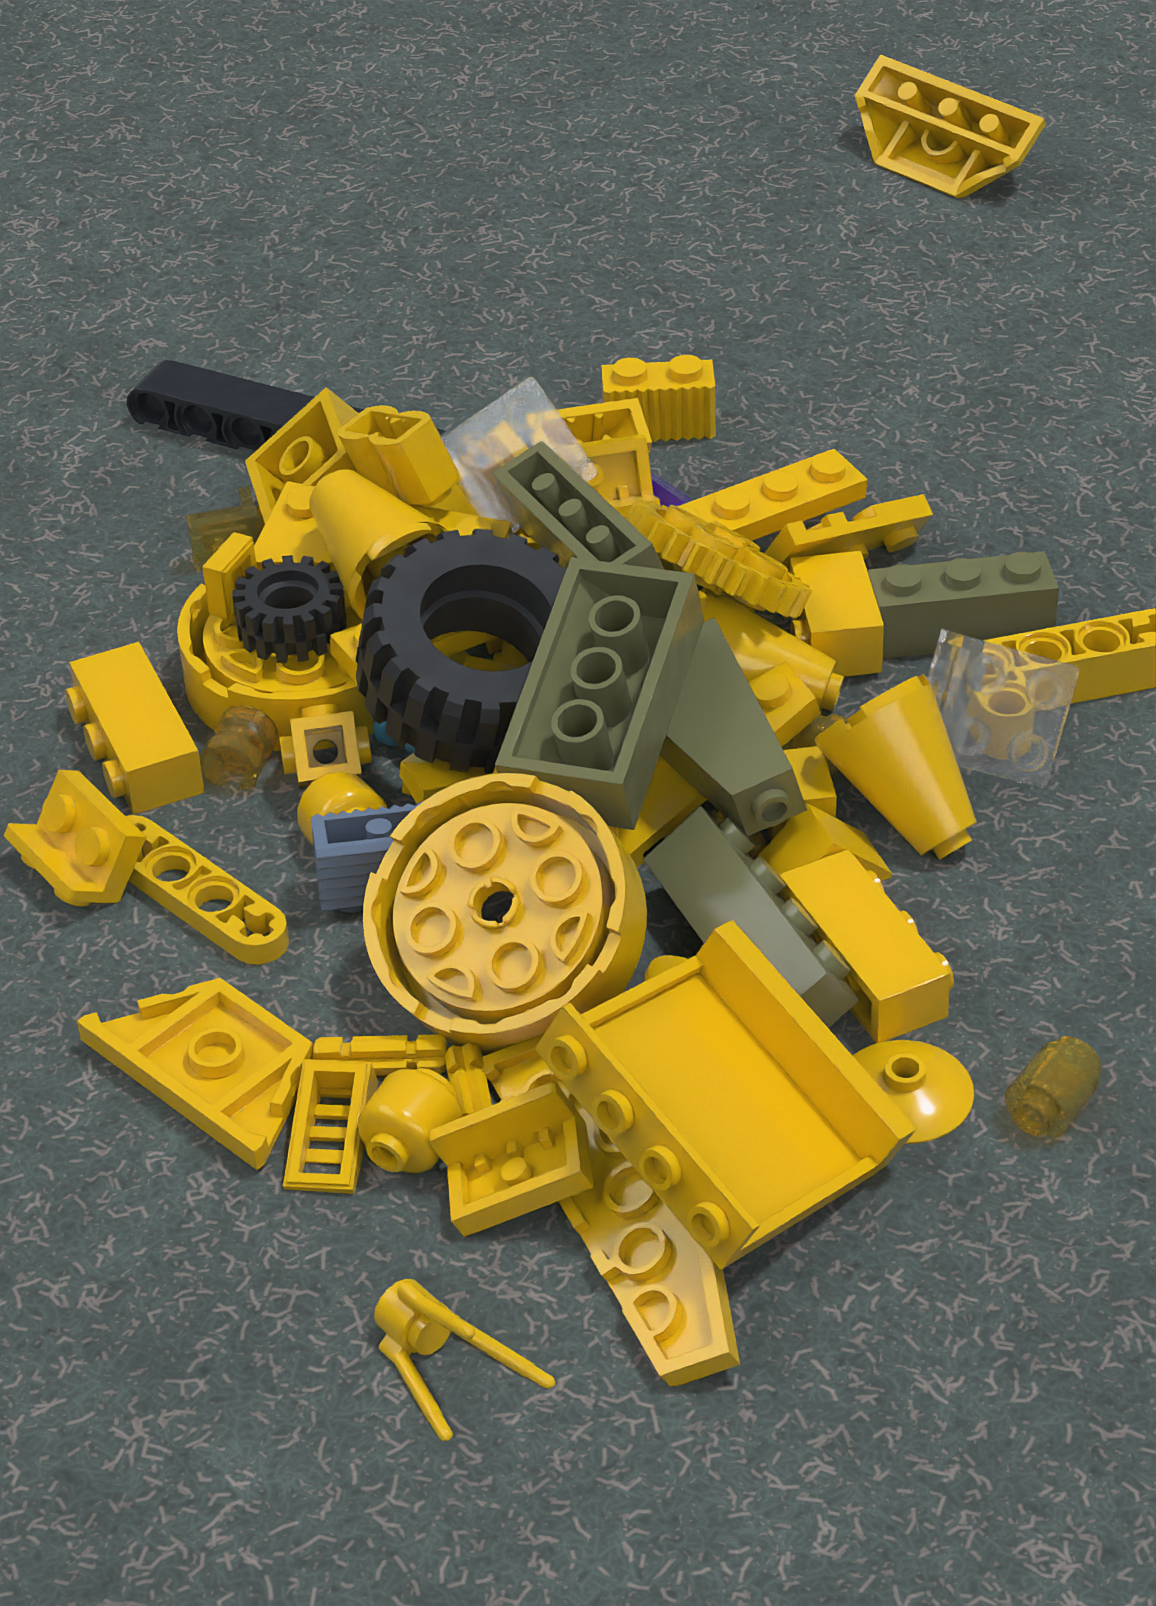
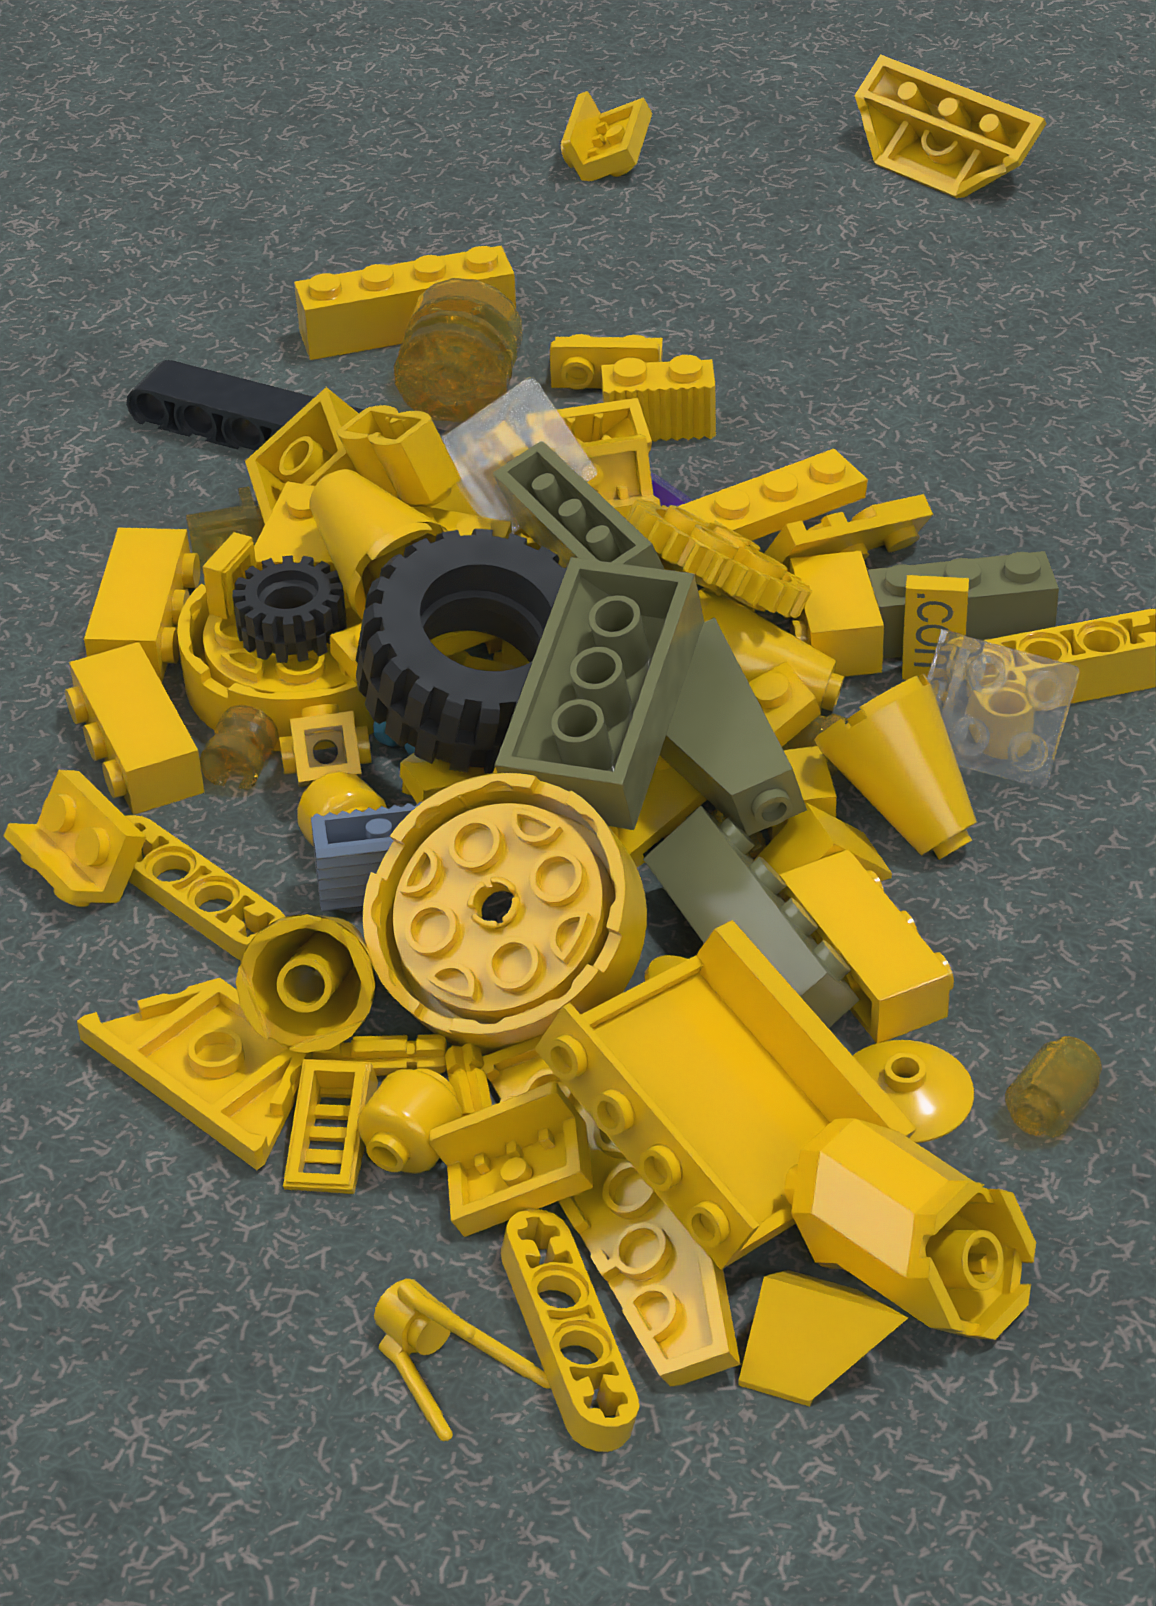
none -> yellow brick [84,528,200,683]
none -> yellow cone [235,914,375,1053]
none -> yellow brick [294,246,517,360]
none -> clear yellow wheel [394,278,523,423]
none -> yellow beam [501,1209,640,1452]
none -> yellow bracket [550,334,663,389]
none -> yellow bracket [561,91,652,181]
none -> yellow slope [738,1270,908,1407]
none -> yellow brick [784,1118,1036,1340]
none -> yellow tile [902,575,969,682]

